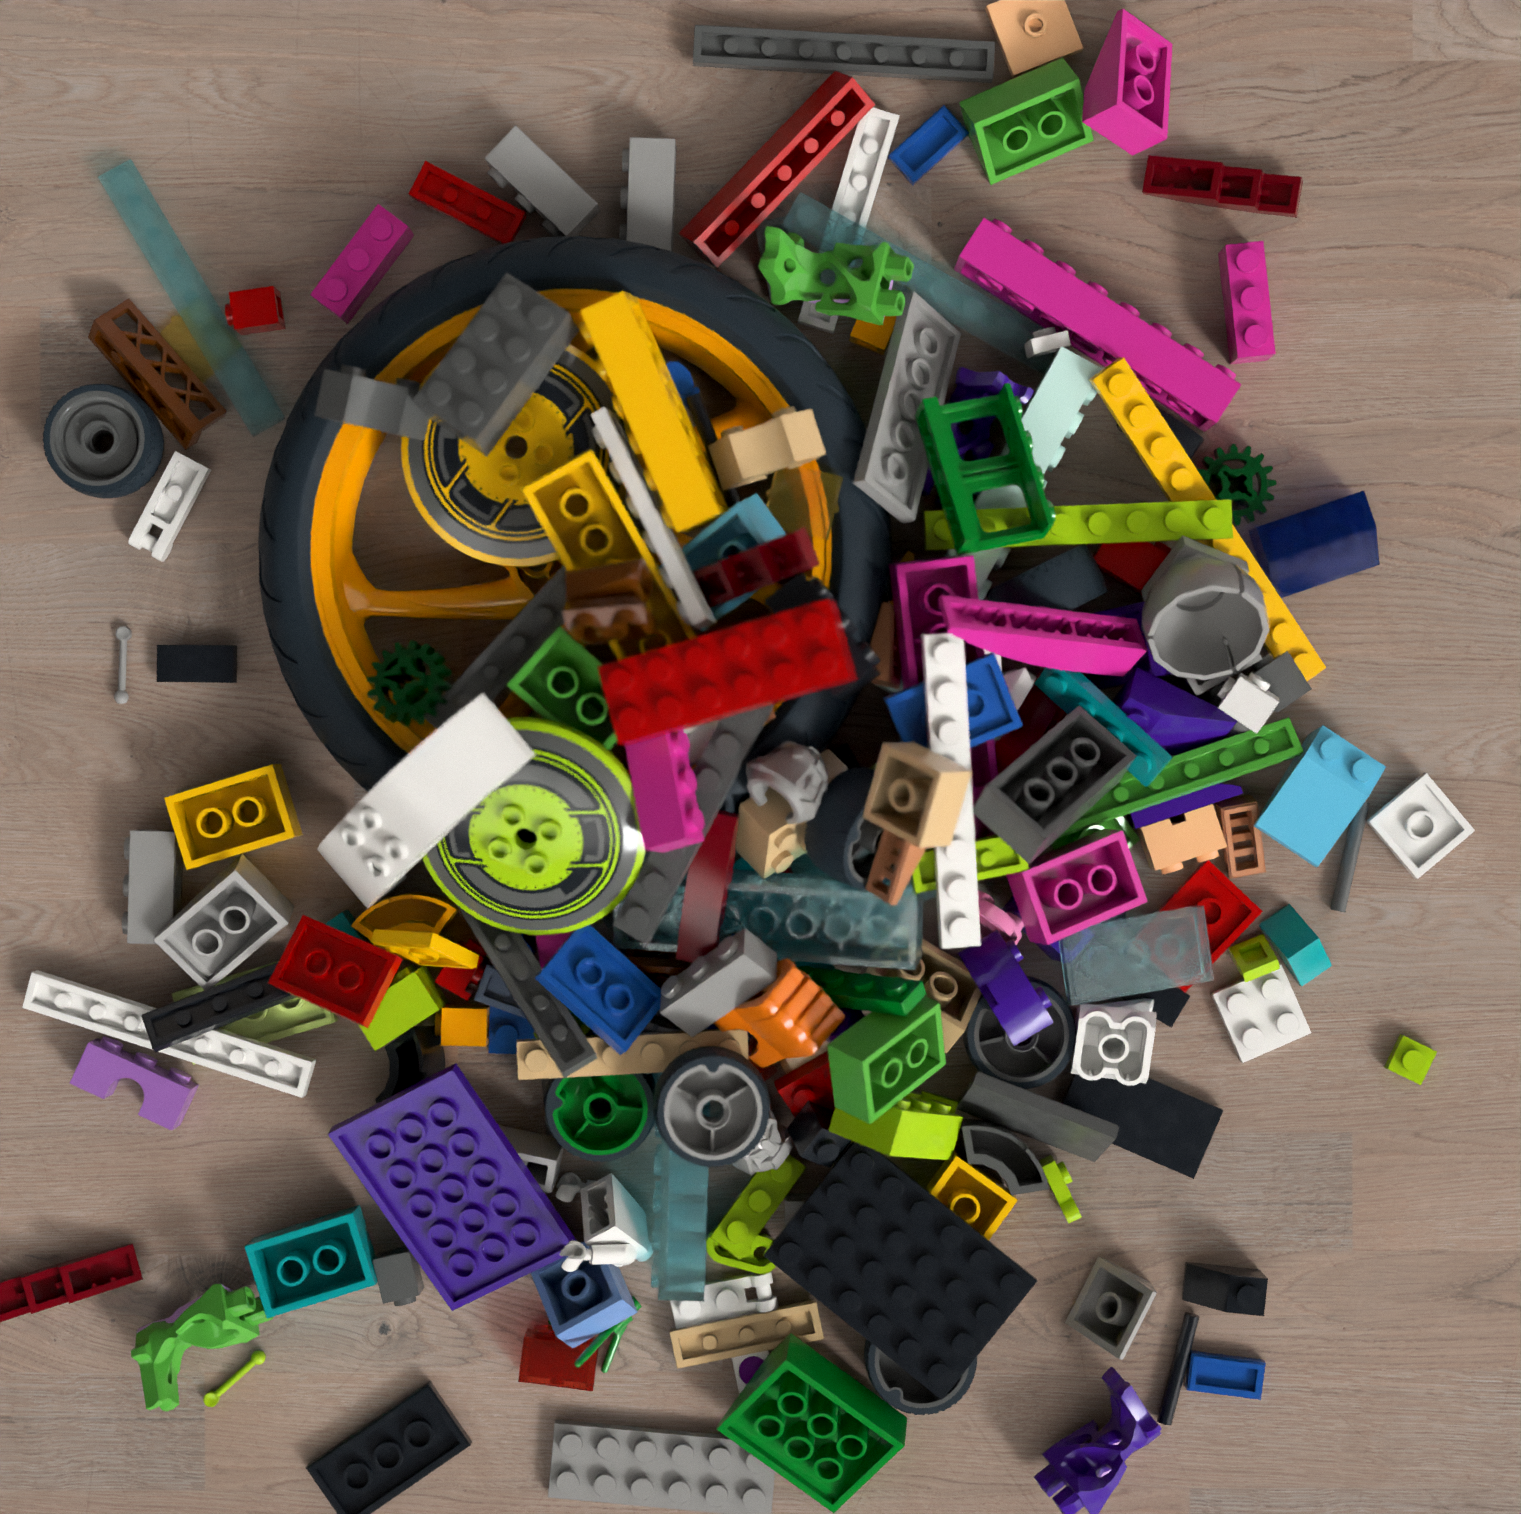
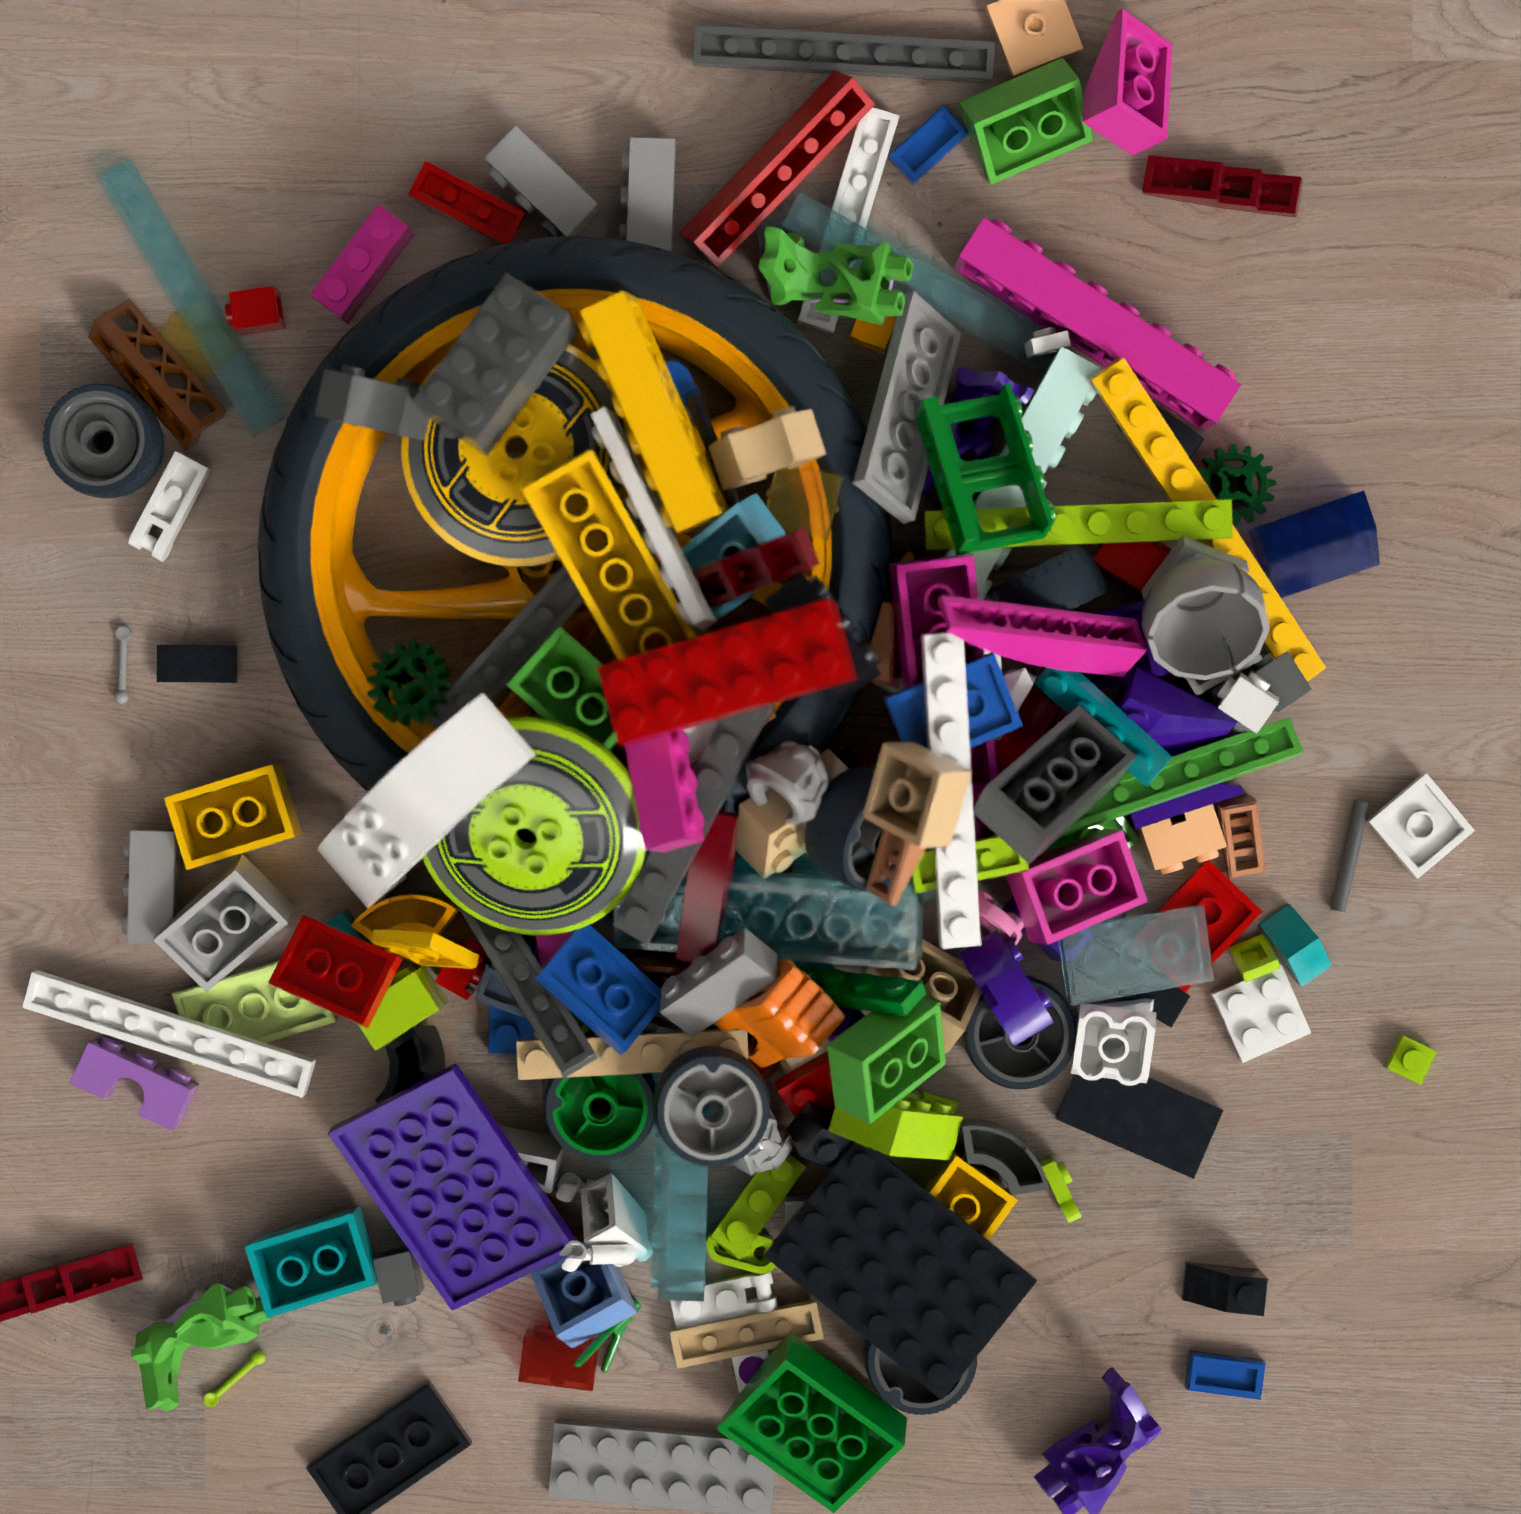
black tile [141,962,296,1052] -> none
light orange brick [435,1004,490,1047] -> none
reddish brown piece [563,558,658,644] -> none
dark grey tile [956,1072,1119,1162] -> none
light grey slope [1065,1256,1157,1360] -> none
black bar [1157,1312,1199,1426] -> none
dark pink brick [1218,241,1276,365] -> none
medium azure slope [1253,725,1386,867] -> none

